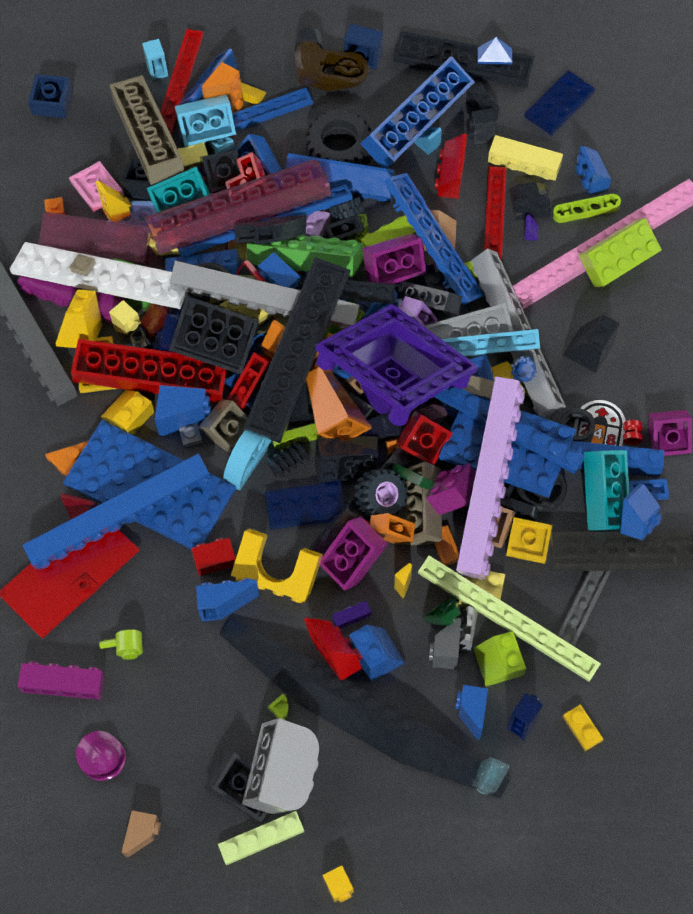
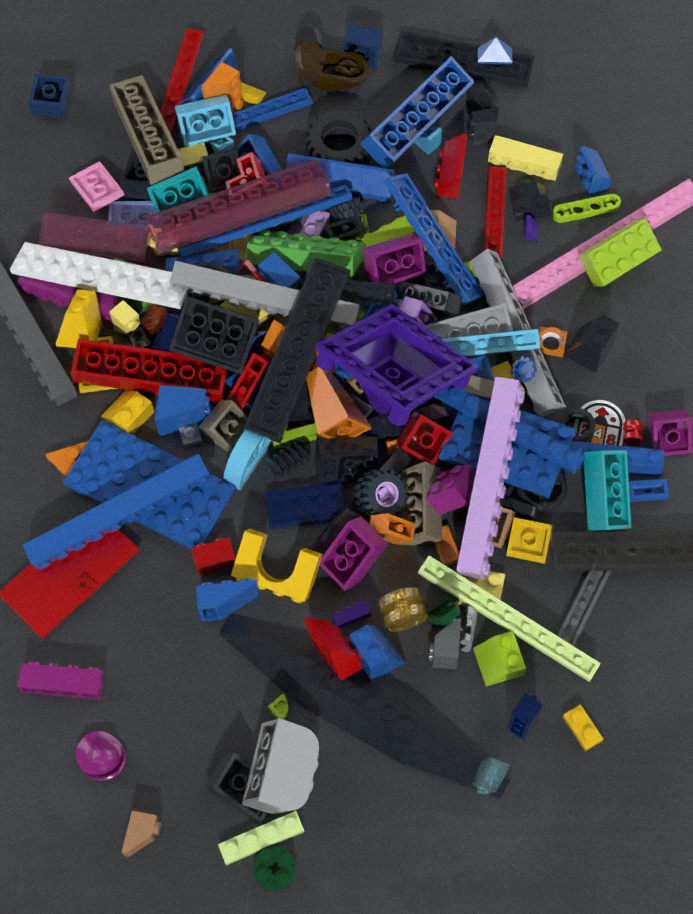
orange plate [44,197,65,219] -> none
dark red slope [60,493,97,519] -> none
dark tan plate [70,254,96,276] -> none
yellow slope [95,180,131,225] -> none
lime piece [99,630,143,660] -> none
medium azure brick [142,39,168,81] -> none
black slope [234,215,306,245] -> none
yellow brick [323,866,354,903] -> none
dark green beam [391,463,434,491] -> none
yellow slope [394,563,412,598] -> none
blue slope [455,685,488,739] -> none
clear blue plate [524,70,595,136] -> none
blue slope [620,483,661,540] -> none
none -> dark green plate [253,847,296,891]
none -> clear yellow wheel [378,587,428,632]
none -> orange piece [539,327,567,357]

